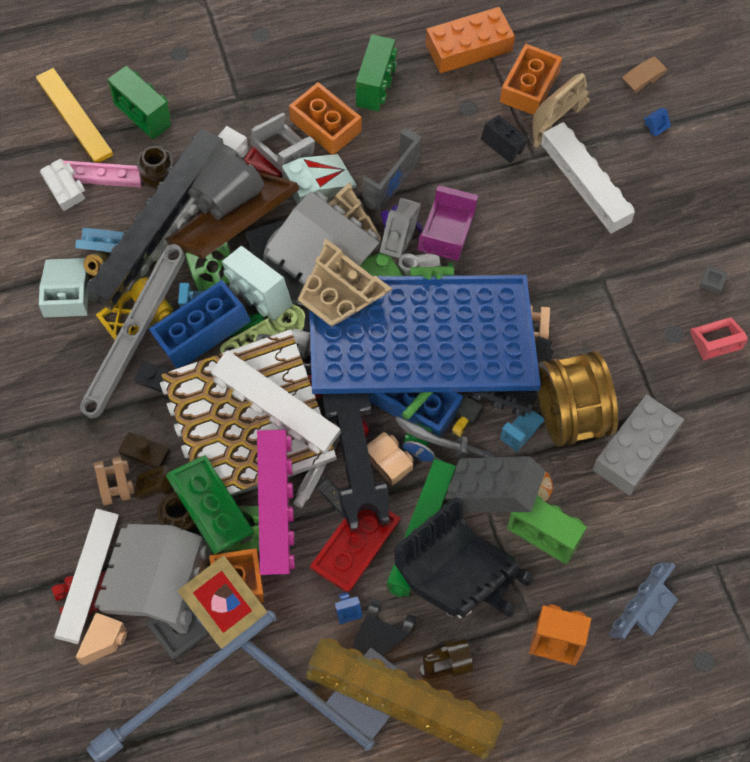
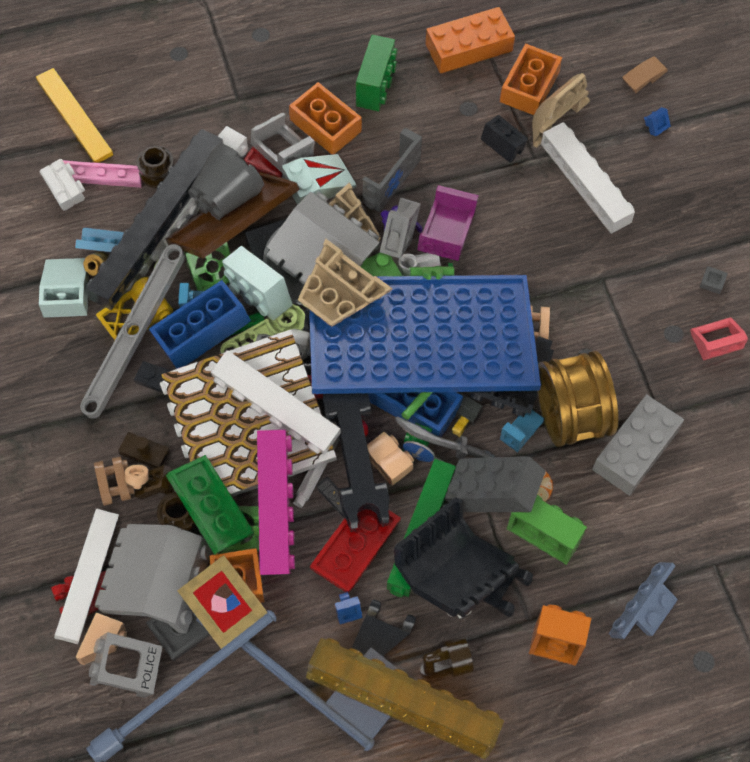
green brick [107,66,171,140] -> none
none -> light grey window [89,632,163,698]
none -> light nougat tile [125,465,149,489]

